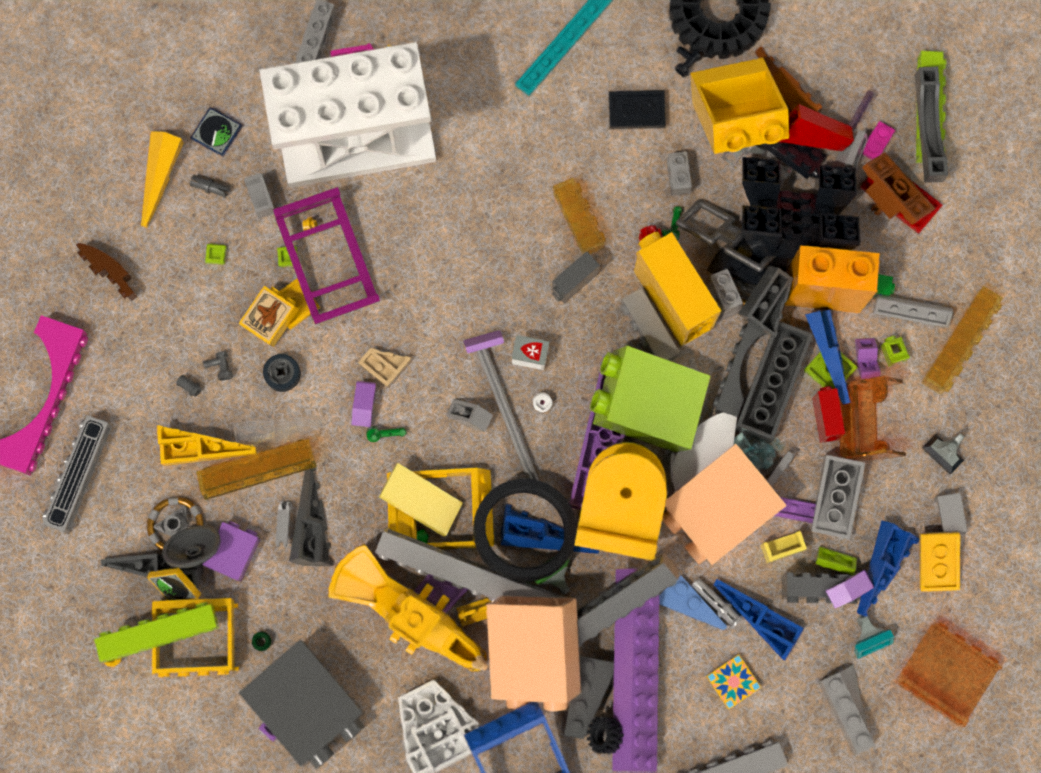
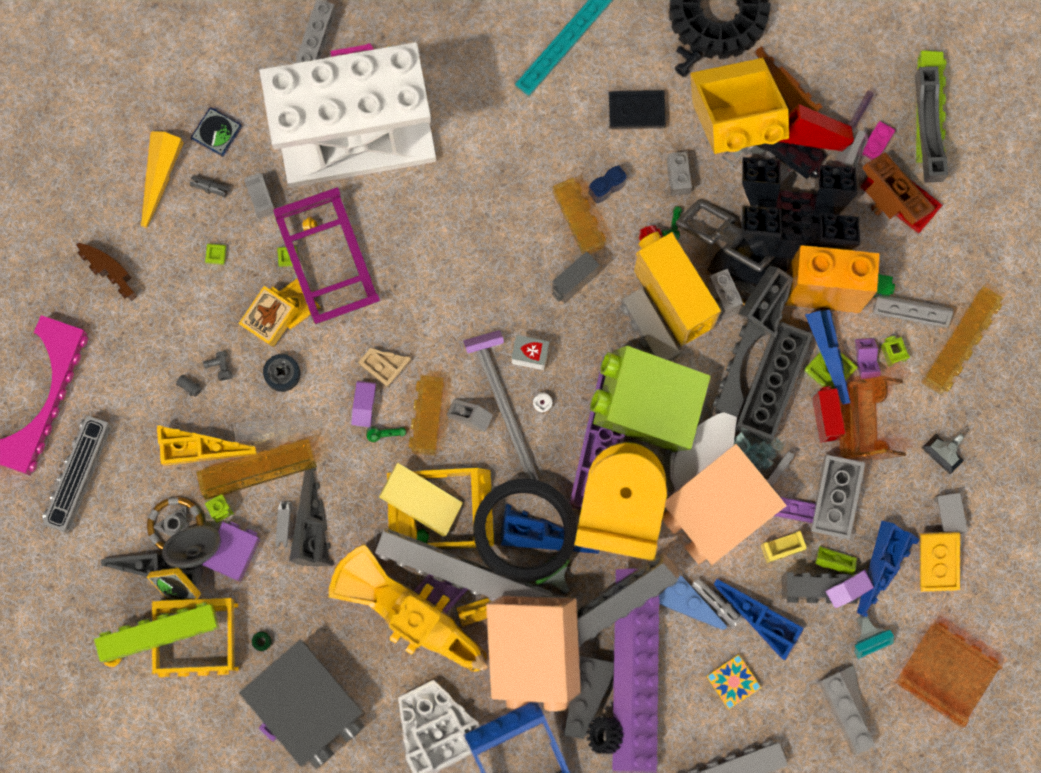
none -> lime window [204,494,234,523]
none -> clear yellow brick [409,375,444,456]
none -> dark blue brick [588,166,627,203]

